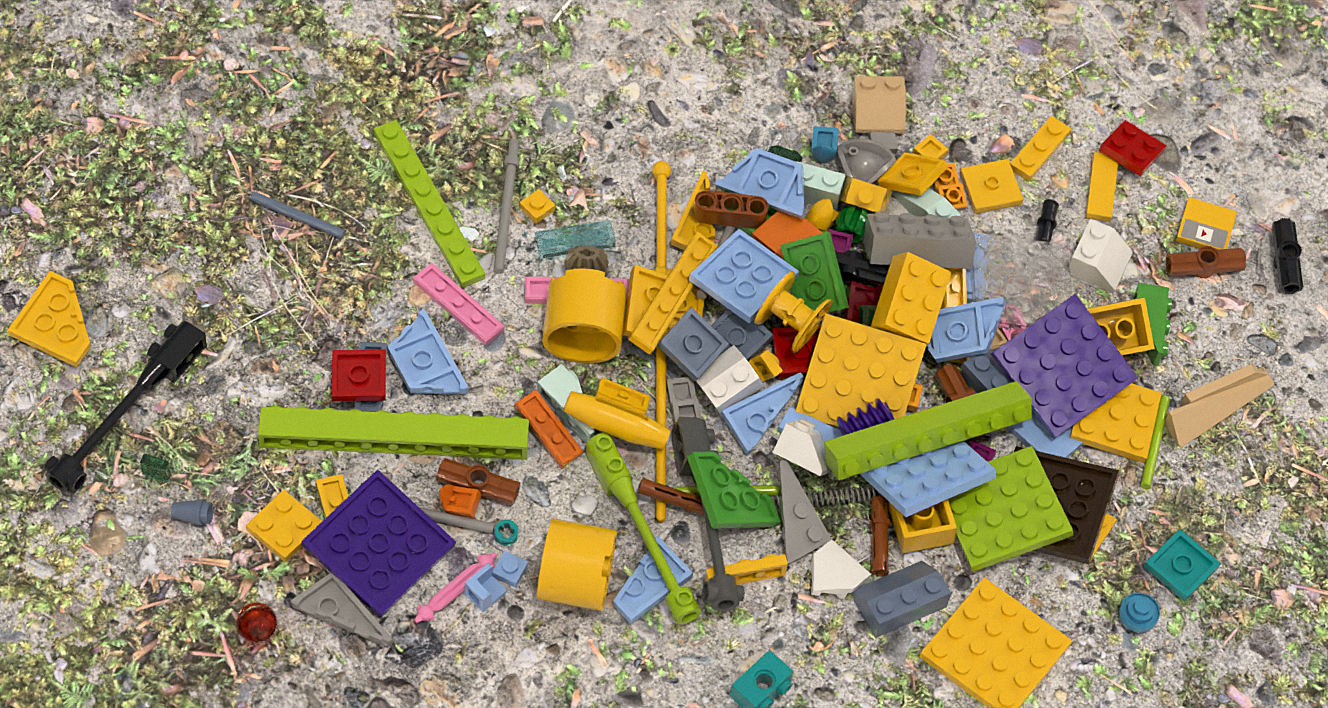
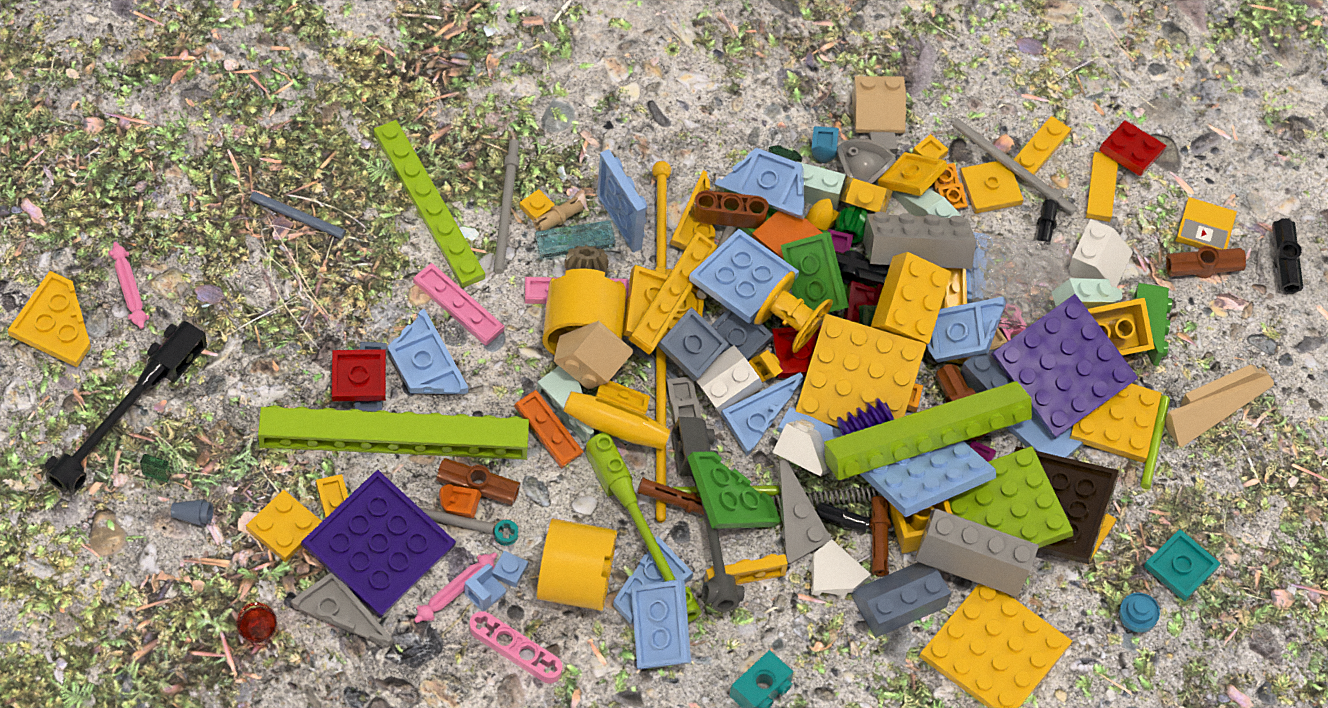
none -> bright pink wheel [108,242,149,329]
none -> bright pink beam [470,611,562,683]
none -> tan pin [533,196,583,234]
none -> tan slope [554,321,633,390]
none -> light blue plate [597,149,648,253]
none -> light blue tile [631,579,691,669]
none -> black axle [816,502,870,534]
none -> light grey slope [914,509,1039,597]
none -> light grey bar [952,118,1078,216]
none -> light aqua brick [1051,278,1123,308]

